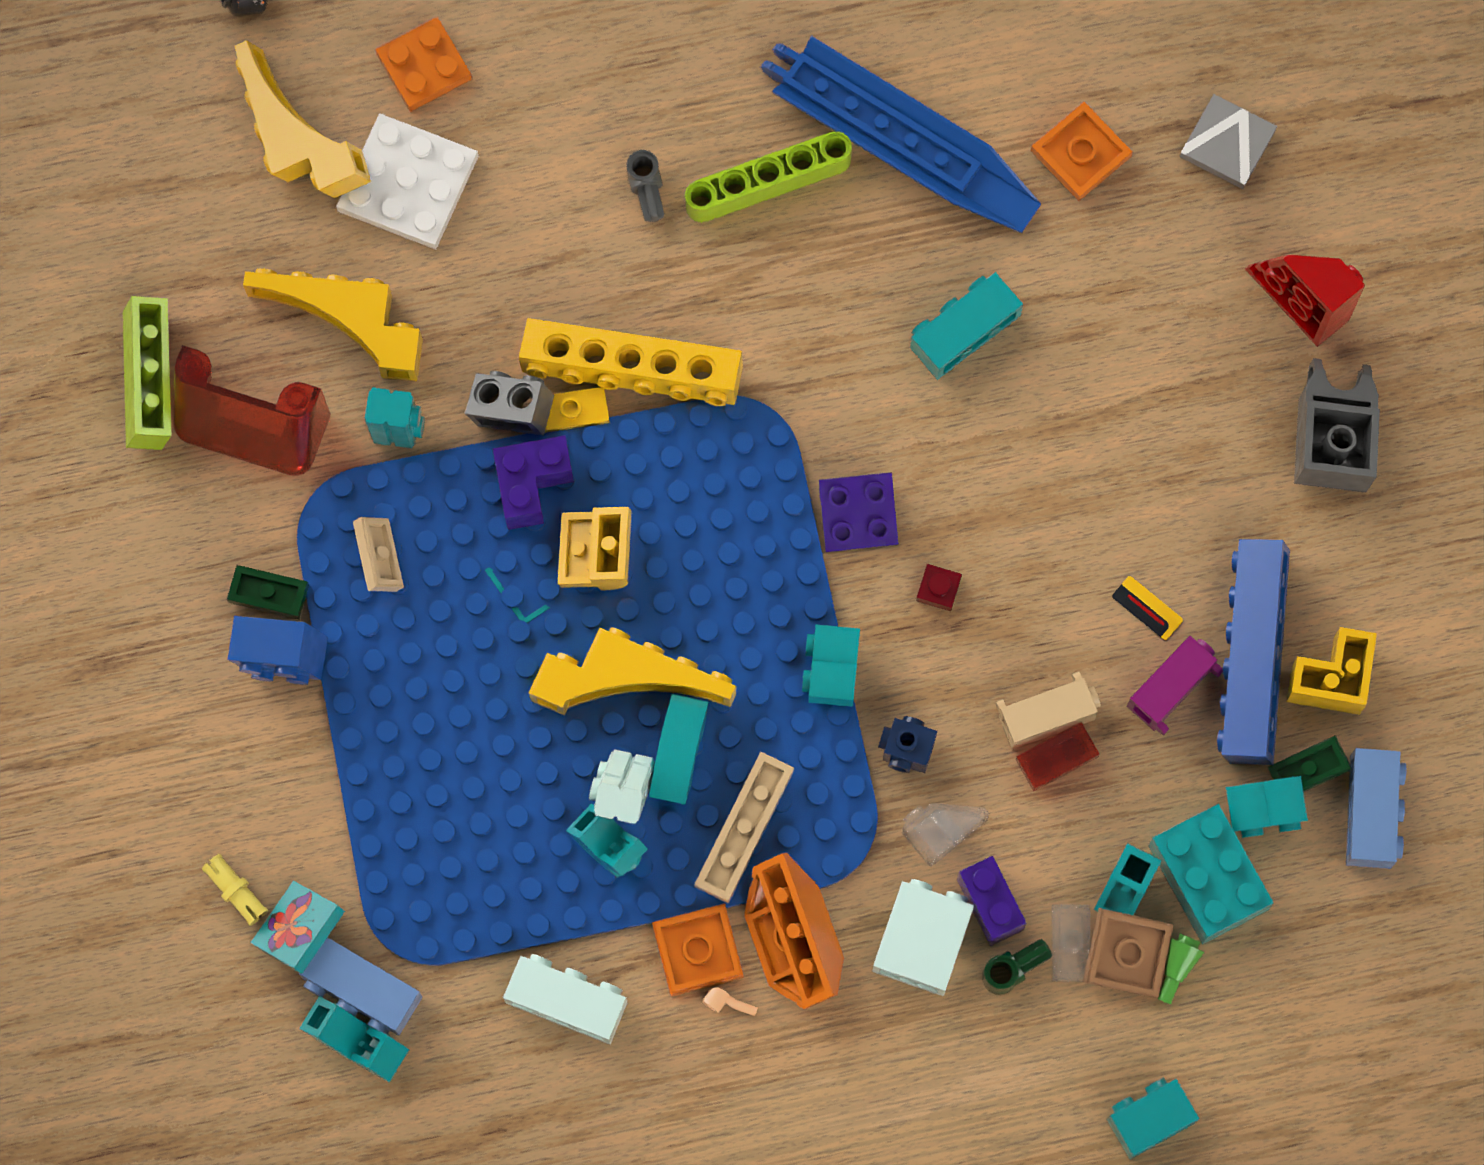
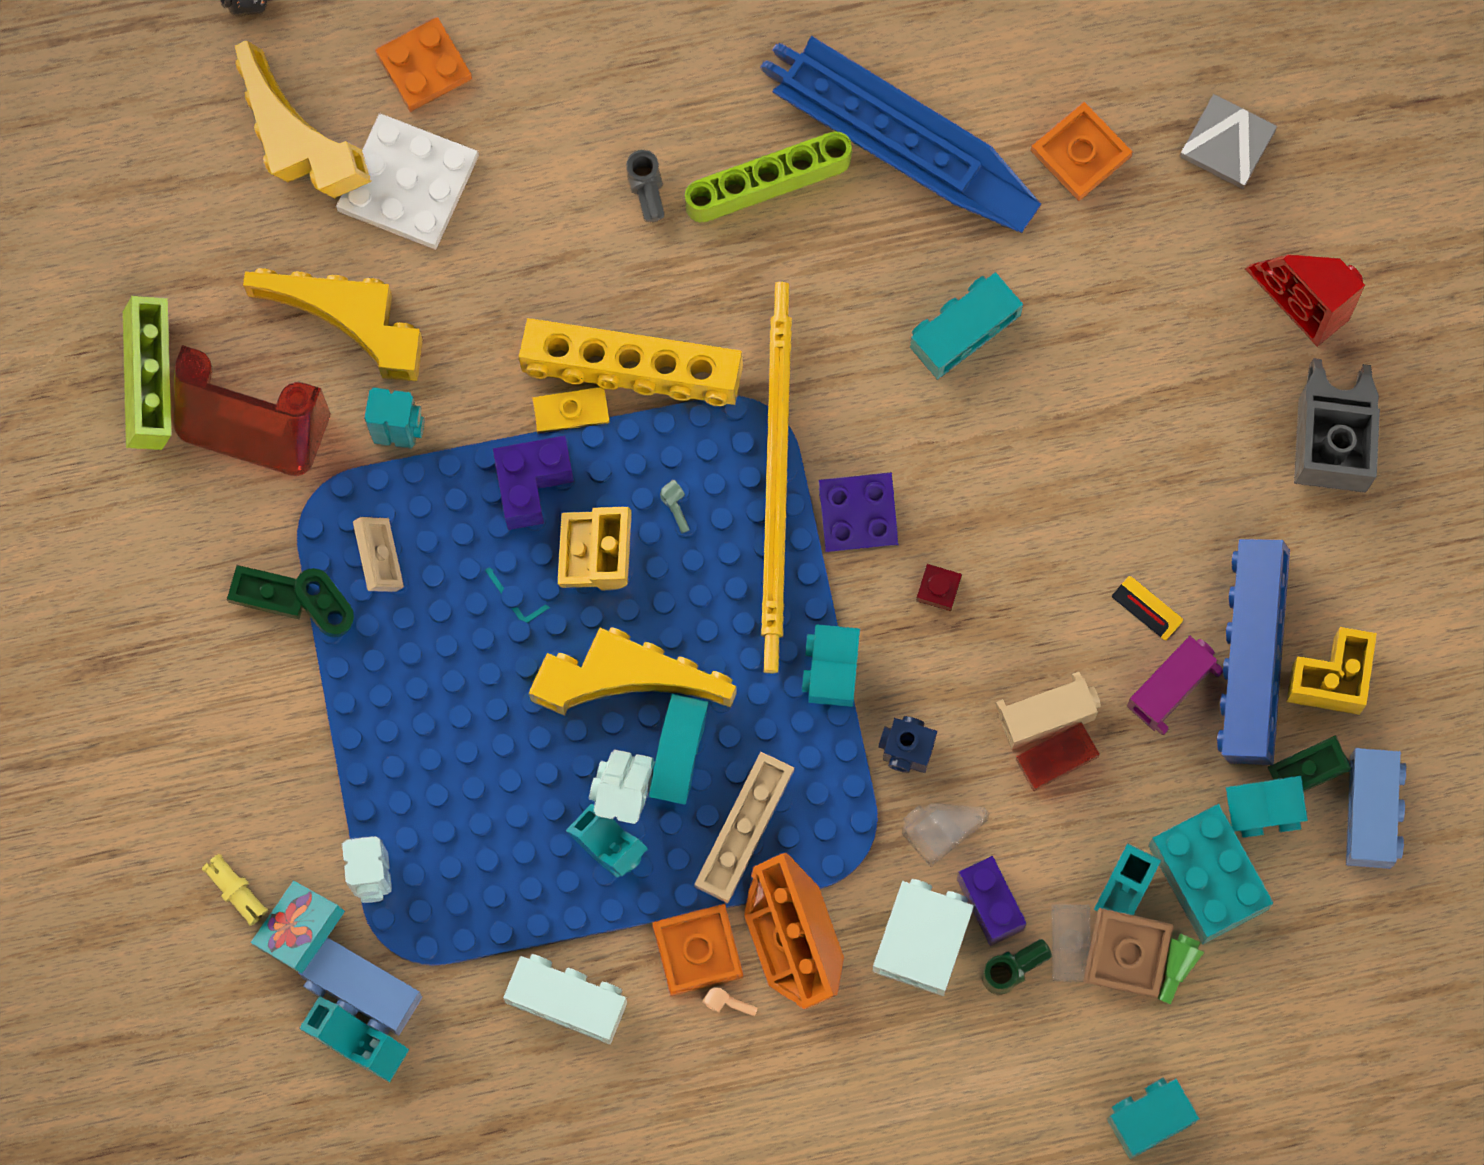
blue brick [227,616,328,685] -> none
dark grey brick [465,371,554,436] -> none
none -> dark green plate [294,568,354,637]
none -> light aqua brick [342,836,392,903]
none -> sand green hand [660,480,690,534]
none -> yellow axle [761,282,792,674]

